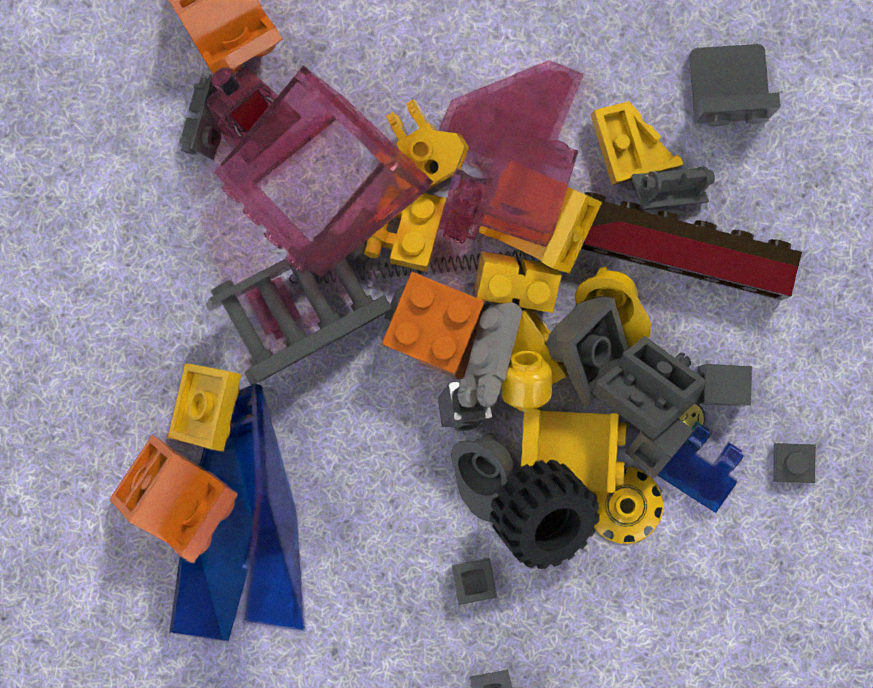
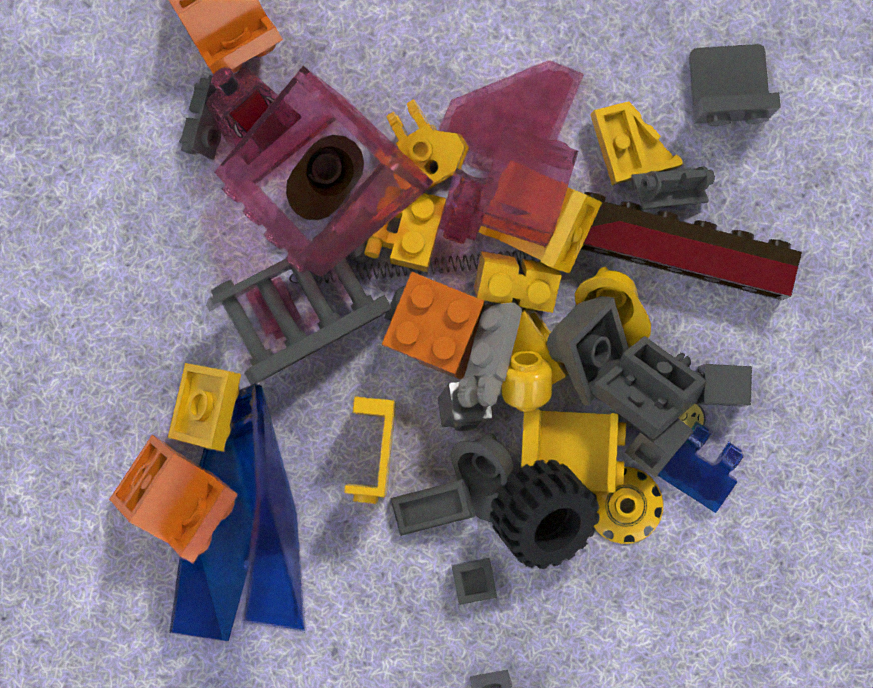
dark grey plate [773,443,816,483] -> none
none -> dark brown piece [286,134,364,221]
none -> yellow panel [344,396,396,504]
none -> dark grey tile [390,478,476,536]

